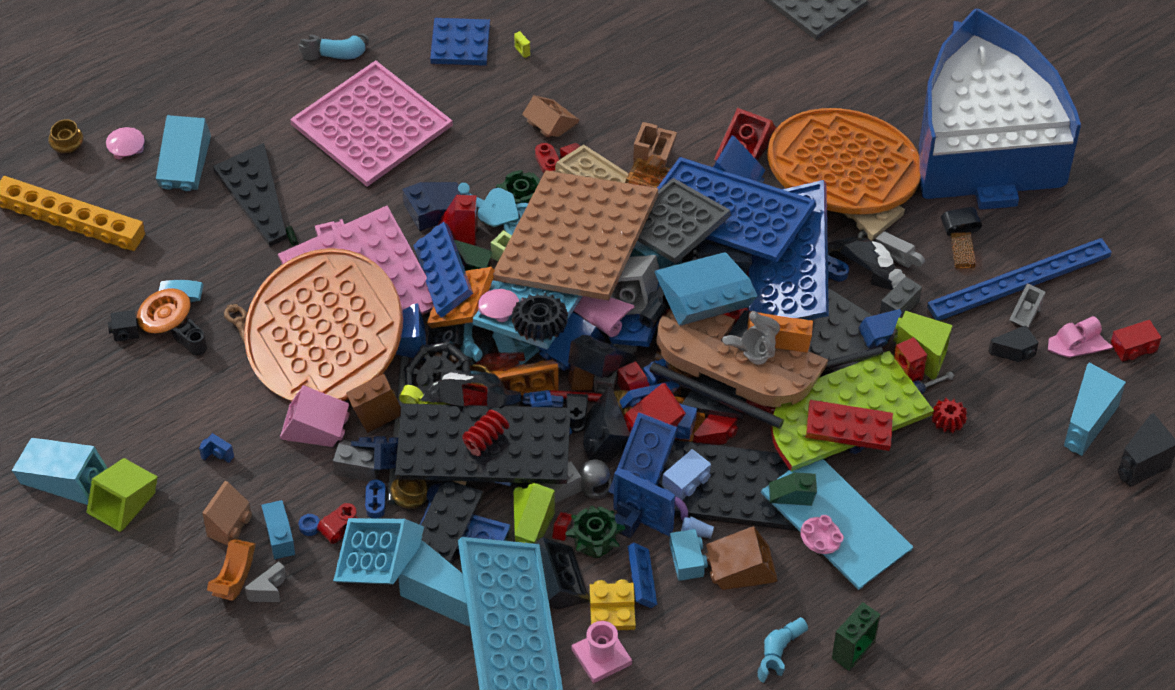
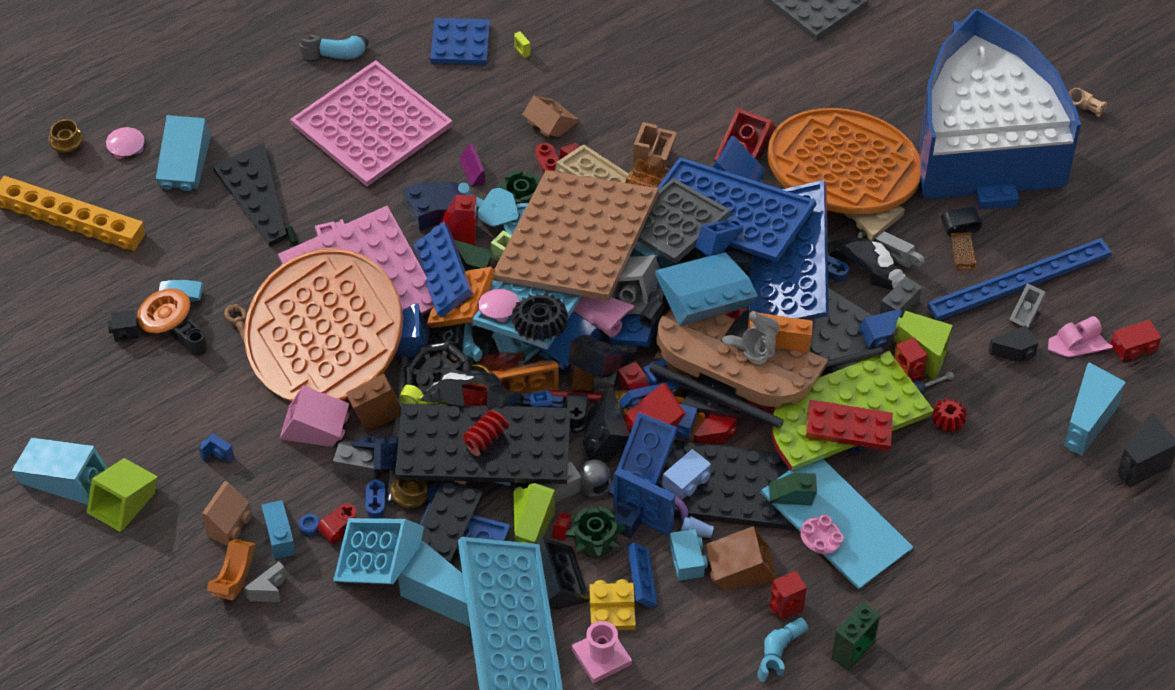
none -> magenta slope [460,143,485,187]
none -> blue slope [695,220,741,256]
none -> red brick [769,571,807,620]
none -> light nougat connector [1069,88,1107,118]

